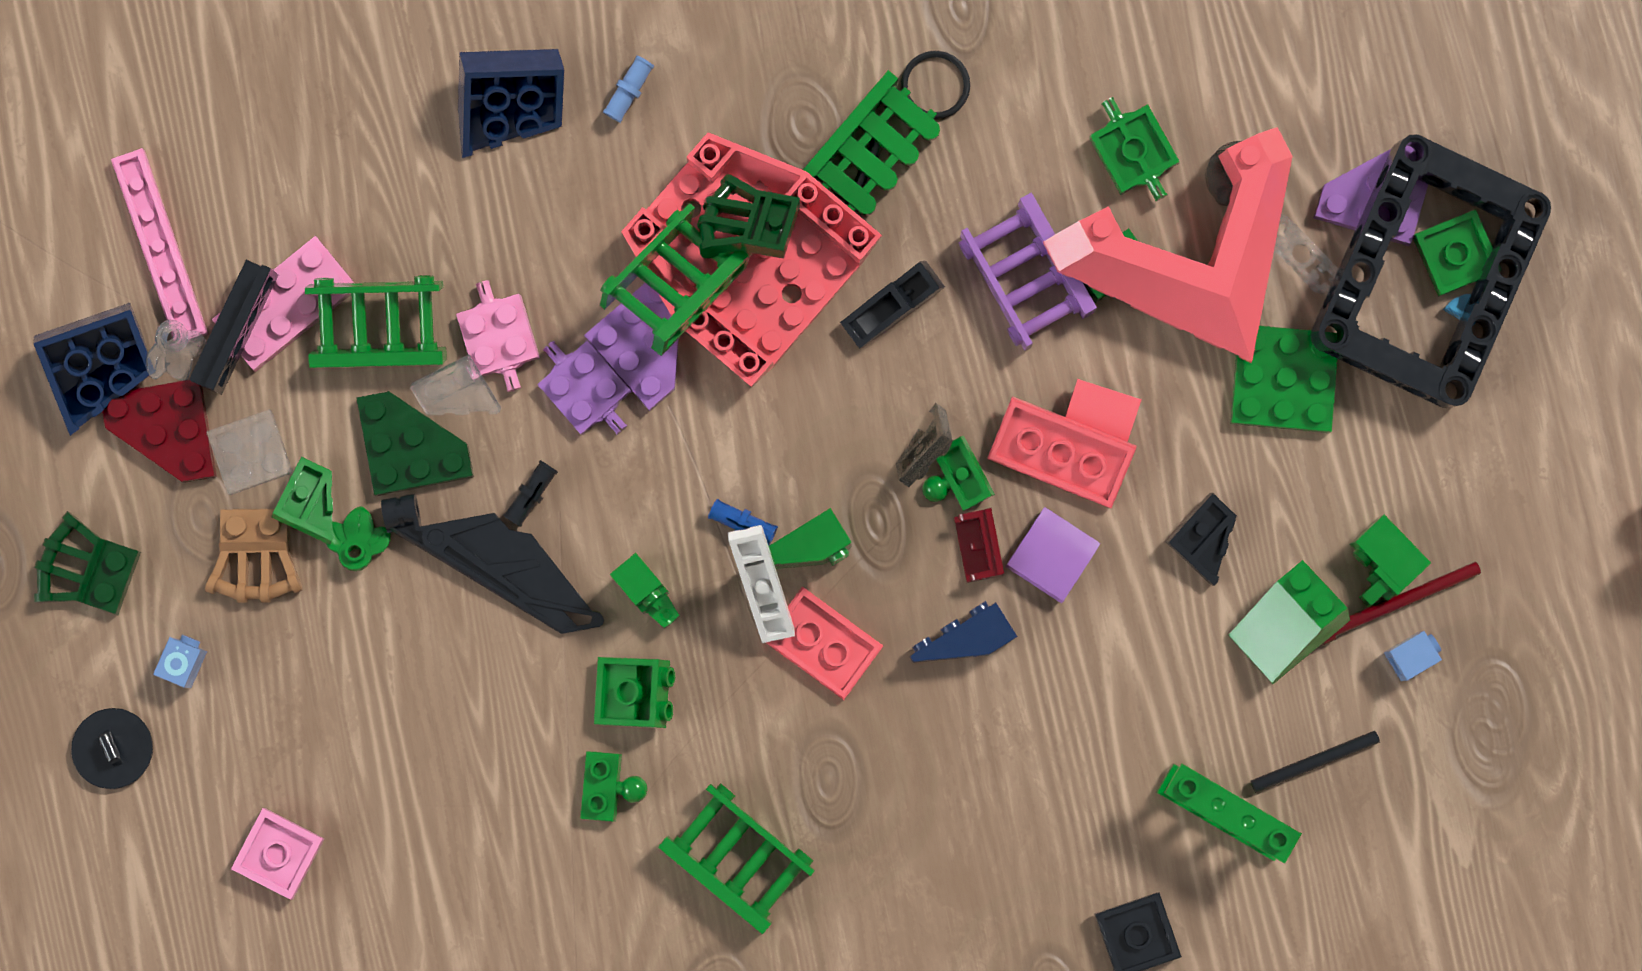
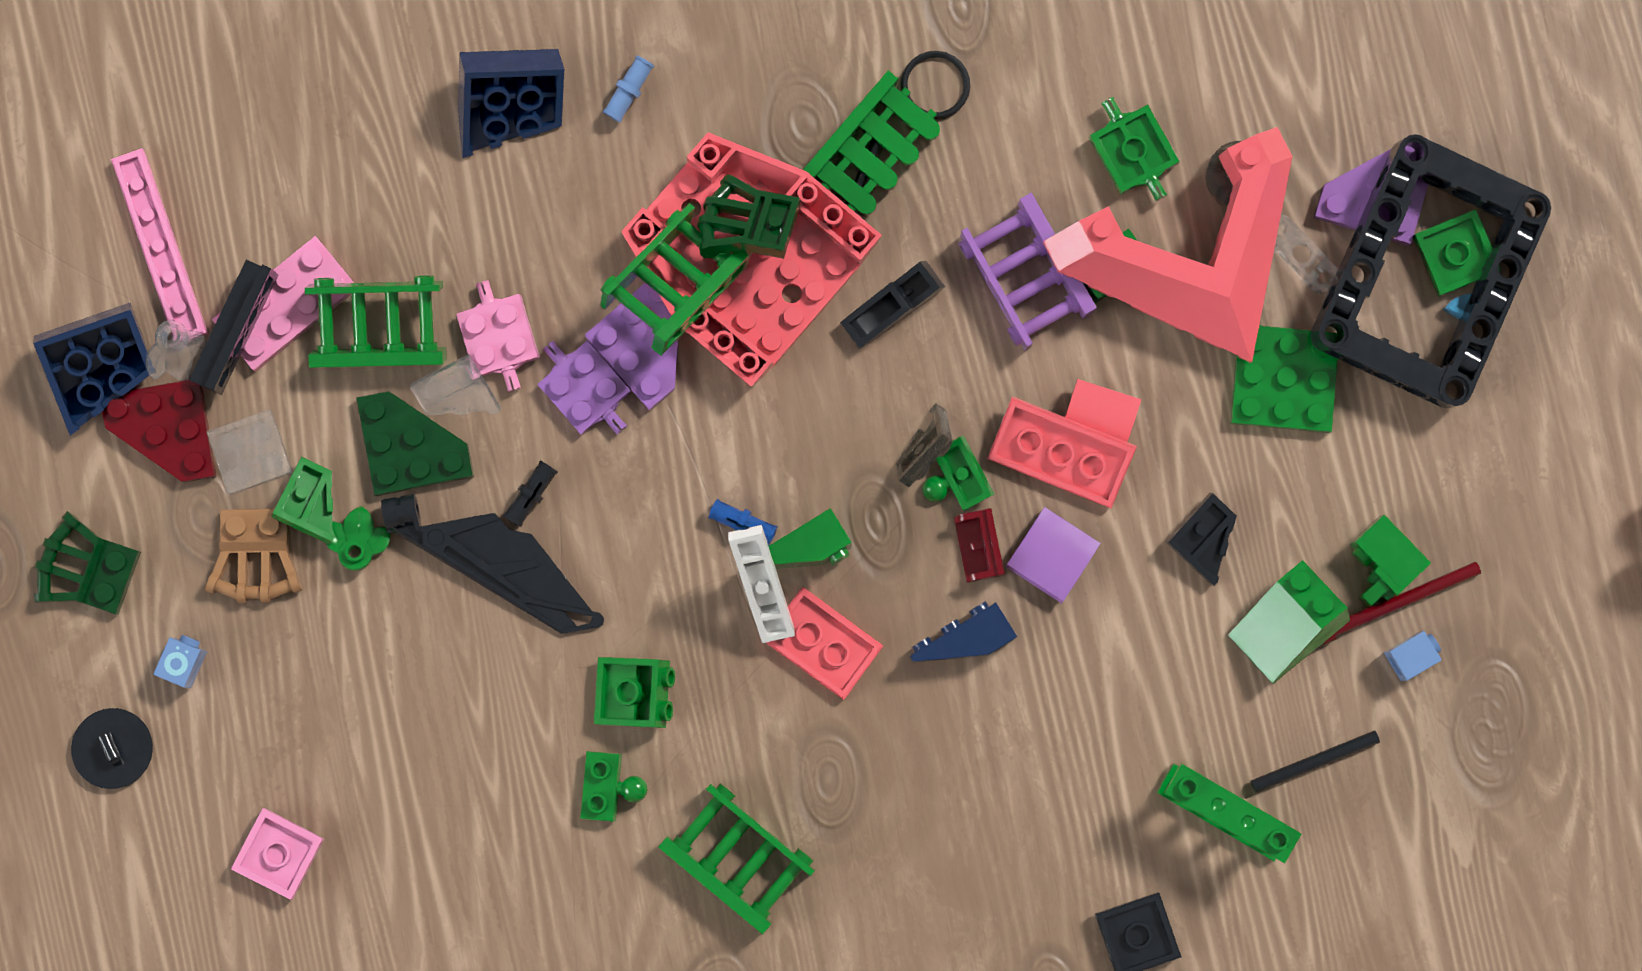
green hinge [610,553,680,628] -> none

